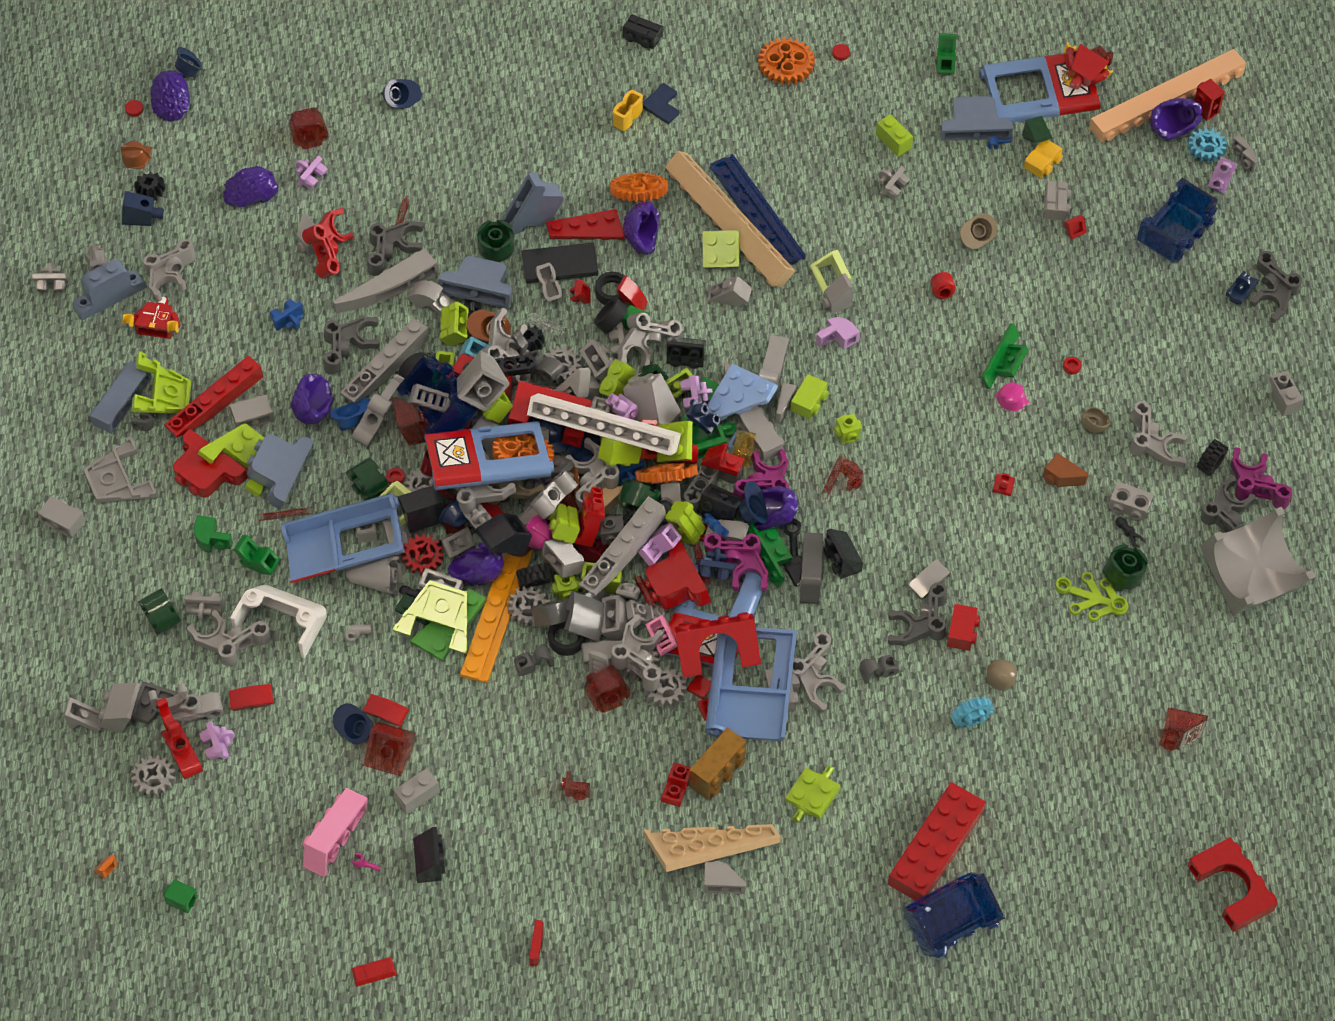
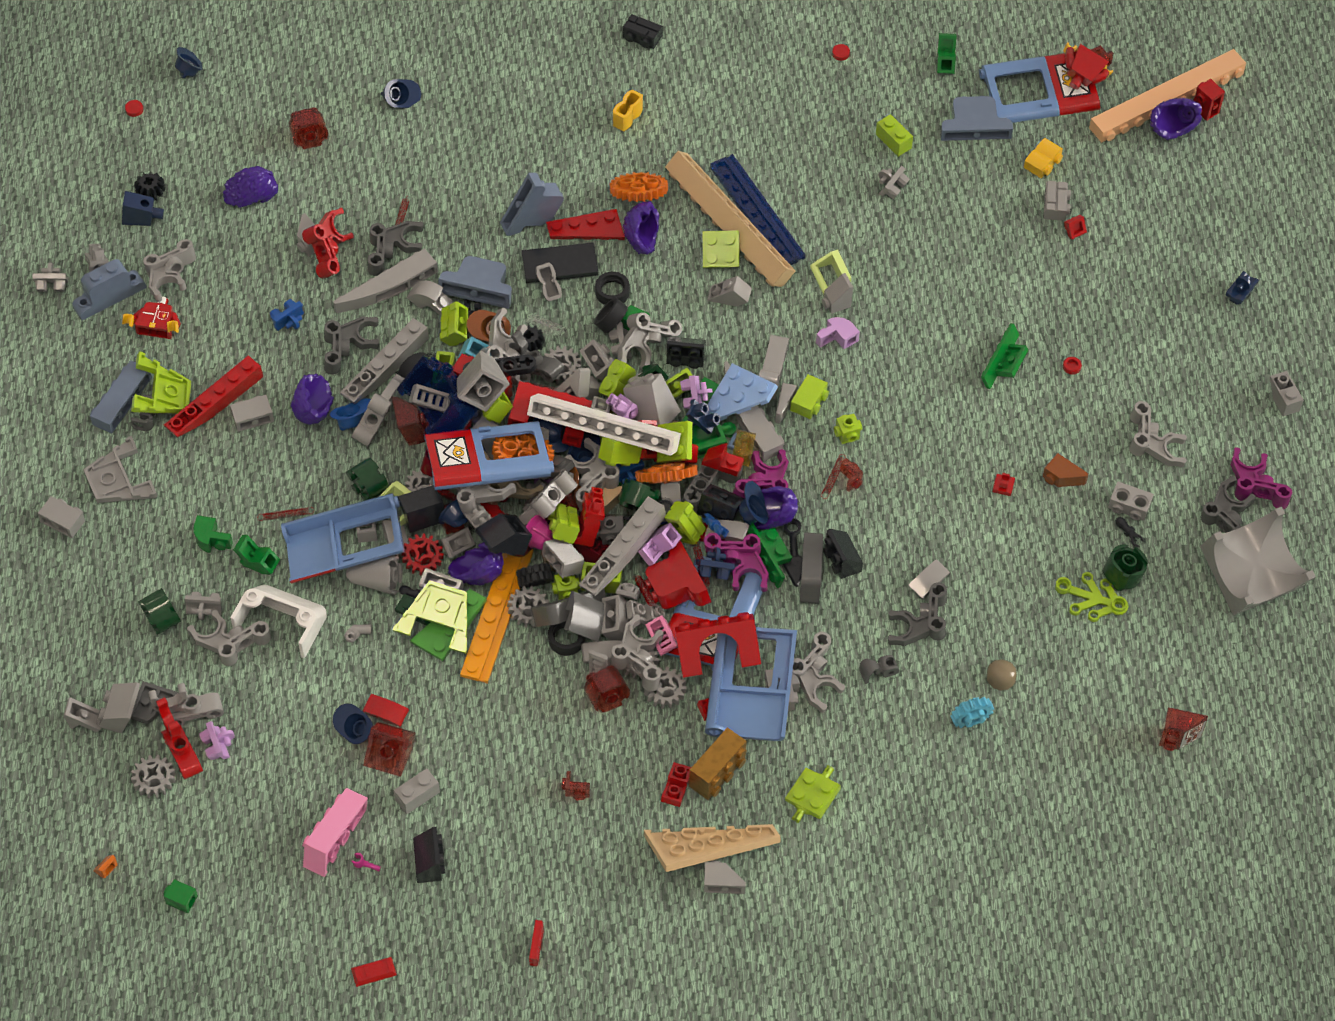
dark orange piece [121,141,152,169] -> none
dark purple hair [150,70,190,122] -> none
red brick [173,429,248,498] -> none
lime wing [198,423,265,497] -> none
red slope [229,684,274,711] -> none
sand blue brick [246,434,314,508] -> none
lavender hips [296,156,328,190] -> none
red tile [386,468,405,485] -> none
dark green brick [477,220,514,262] -> none
dark grey leg [514,644,554,676] -> none
red tile [570,279,591,304] -> none
red slope [617,276,648,311] -> none
dark blue tile [643,83,679,124] -> none
red tile [687,675,711,700] -> none
orange gear [758,37,815,86] -> none
red brick [887,782,986,905] -> none
clear blue windscreen [902,872,1005,958] -> none
red head [930,272,956,299] -> none
red brick [947,604,980,651] -> none
dark tan piece [960,214,998,249] -> none
blue hand [988,136,1012,149] -> none
dark pink piece [995,381,1030,412] -> none
dark green slope [1022,116,1052,143] -> none
dark tan hair [1081,407,1110,434] -> none
clear blue windscreen [1137,178,1218,263] -> none
medium azure gear [1187,127,1227,163] -> none
red arch [1187,837,1277,932] -> none
black tyre [1197,439,1229,476] -> none
lavender hips [1208,157,1238,194] -> none
light grey slope [1231,135,1258,173] -> none
dark grey piece [1250,251,1302,323] -> none

